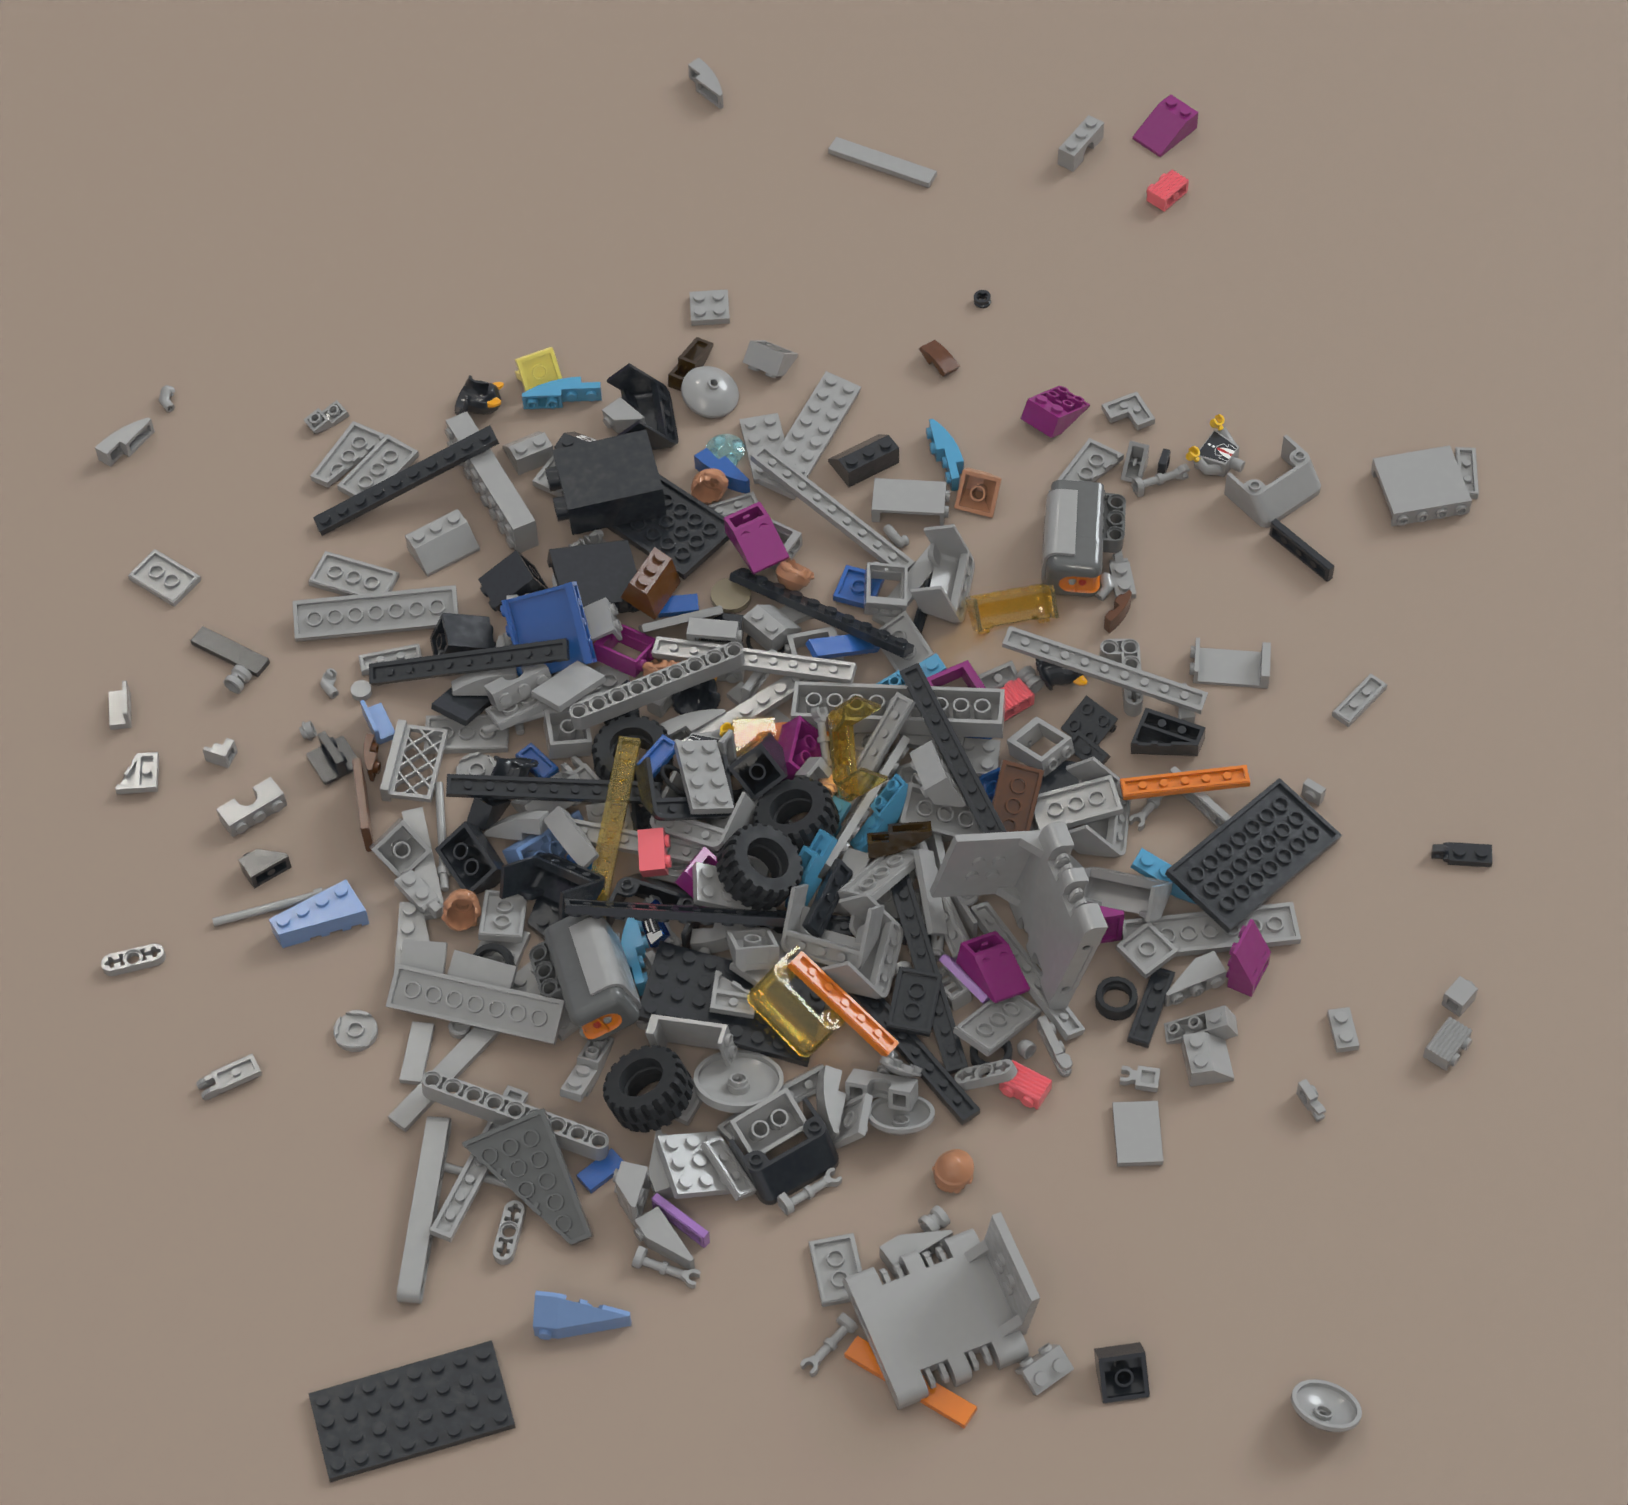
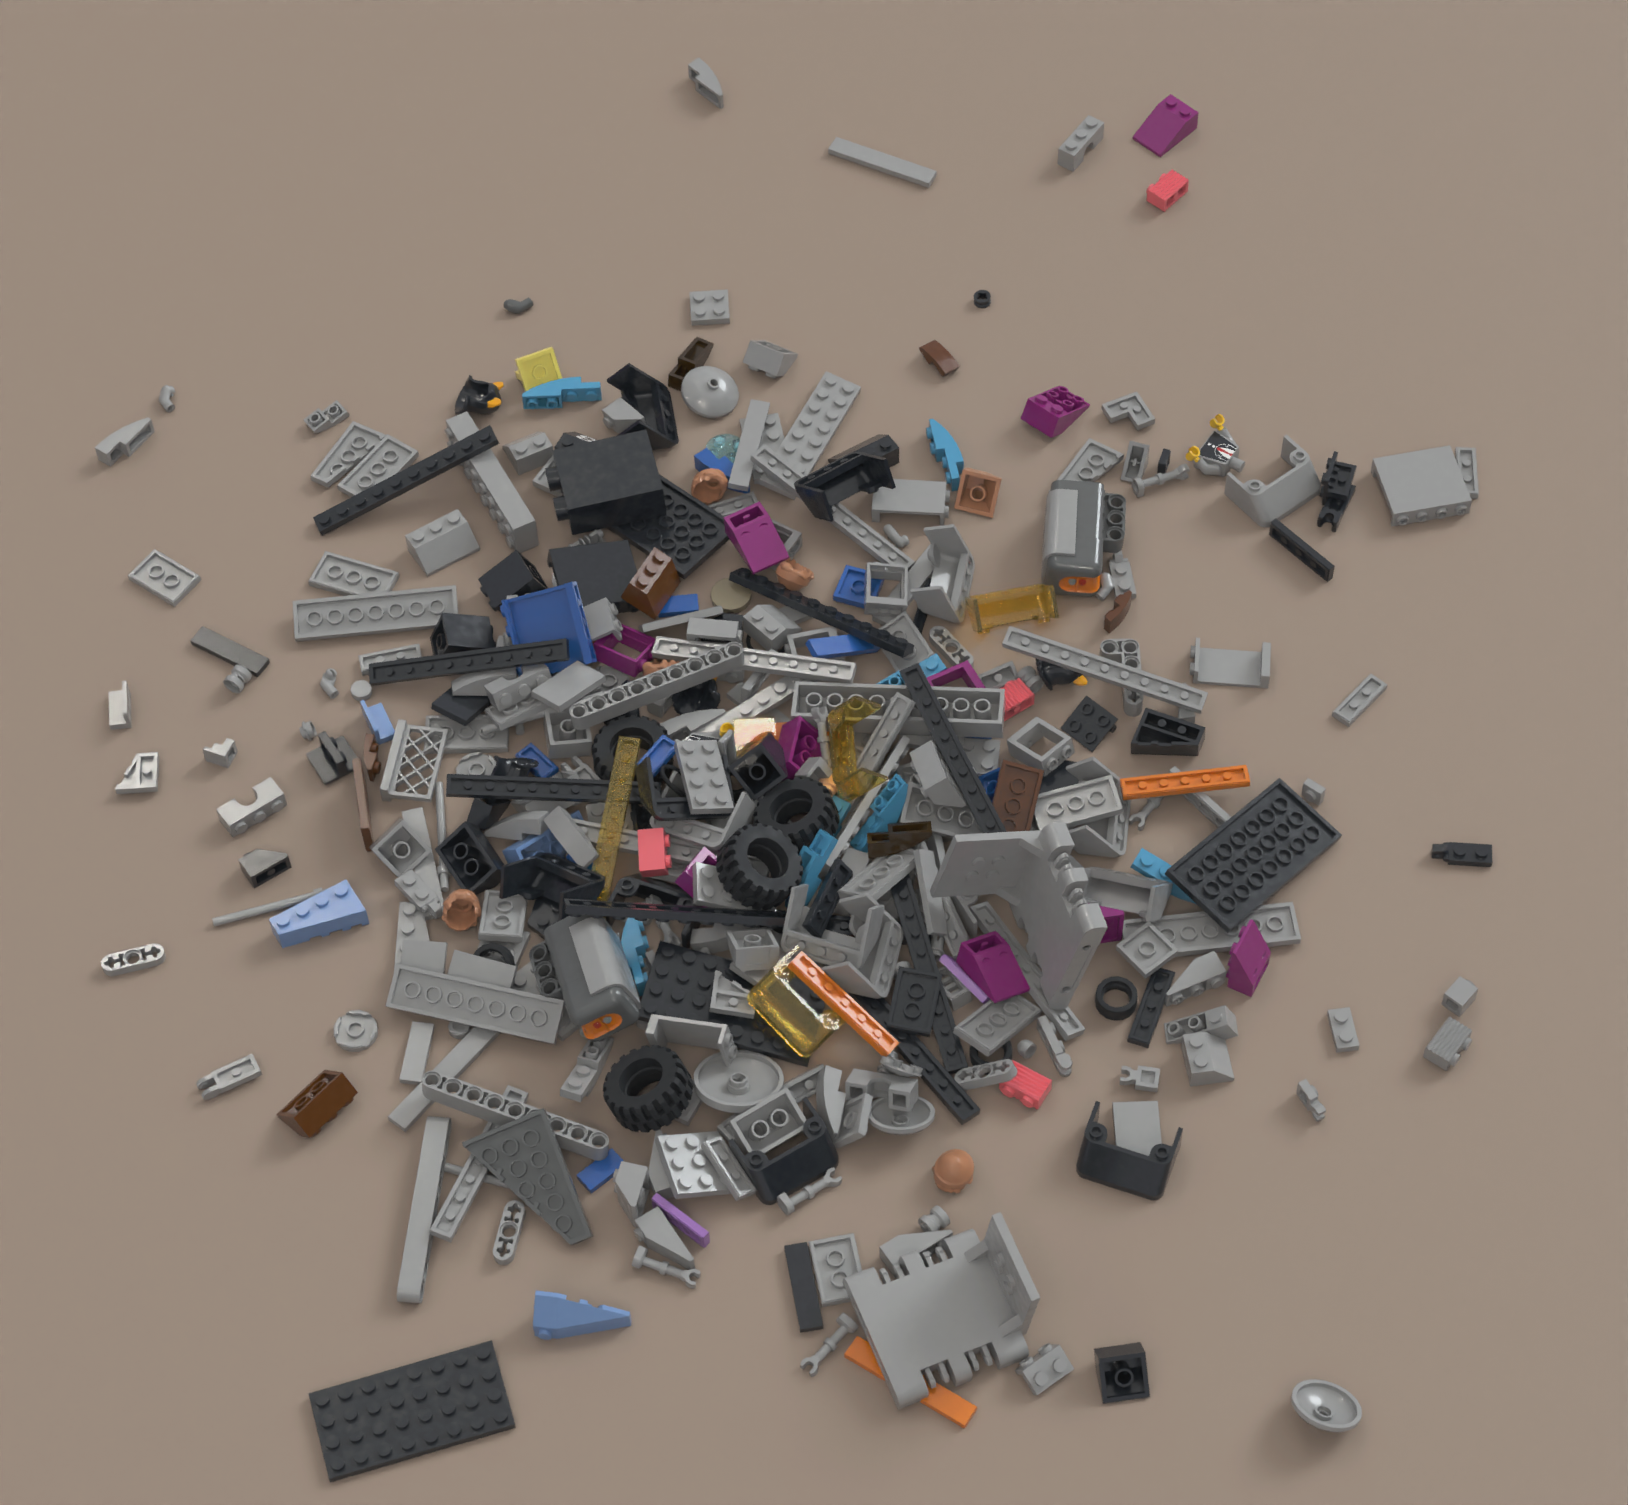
slope [641,899,671,948] -> none
black plate [1071,730,1111,765] -> none
none -> reddish brown slope [276,1070,358,1138]
none -> dark grey arm [504,297,533,314]
none -> light grey tile [728,399,770,491]
none -> black tile [784,1242,823,1333]
none -> black windscreen [794,452,896,522]
none -> light grey beam [929,626,973,667]
none -> black windscreen [1076,1101,1183,1200]
none -> black plate [1317,485,1356,532]
none -> black bracket [1319,451,1357,505]

